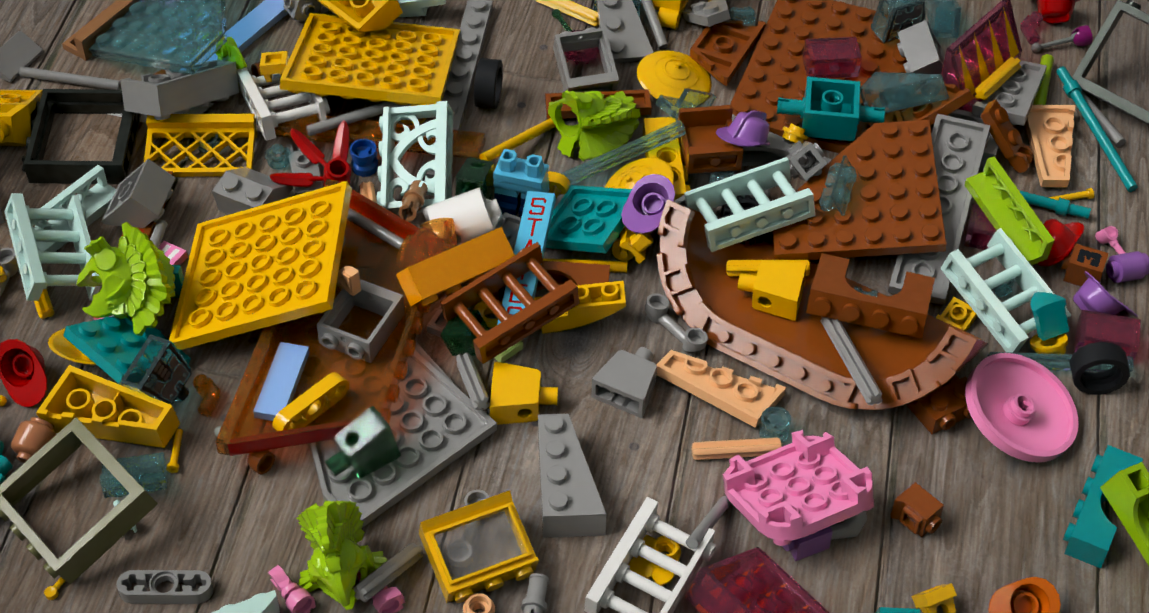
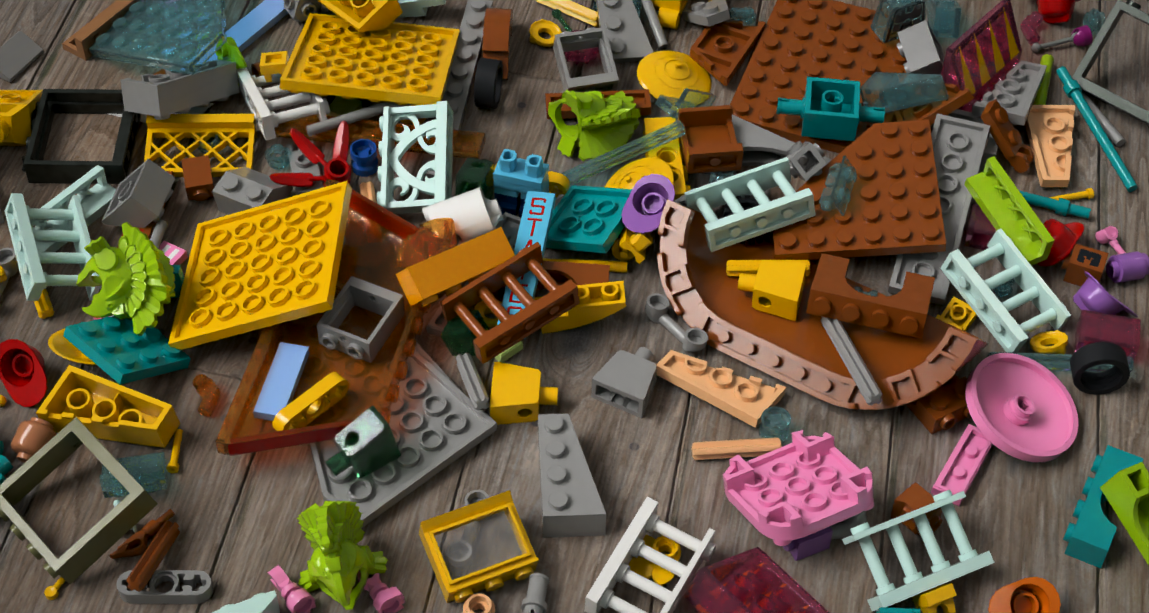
light grey bar [19,66,121,90] -> none
torso [119,334,192,405] -> none
dark orange hinge [214,426,275,475] -> none
light nougat tile [337,266,361,296] -> none
light grey bar [347,208,414,255] -> none
light grey axle [354,543,423,602] -> none
medium nougat pin [398,180,428,222] -> none
yellow bar [479,118,556,164] -> none
light grey bar [686,496,731,549] -> none
medium lavender piece [716,110,770,147] -> none
yellow plate [782,123,808,143] -> none
clear pink brick [803,37,862,78] -> none
yellow axle [975,57,1021,100] -> none
teal tile [1030,292,1069,341] -> none
none -> dark orange hand [109,509,175,559]
none -> dark orange axle [127,521,180,592]
none -> dark orange brick [181,155,214,201]
none -> tile [327,96,362,118]
none -> dark orange arch [482,8,513,80]
none -> yellow piece [529,19,562,47]
none -> light aqua fence [842,490,994,612]
none -> bright pink tile [931,424,993,506]
none -> clear light blue plate [1083,8,1105,33]

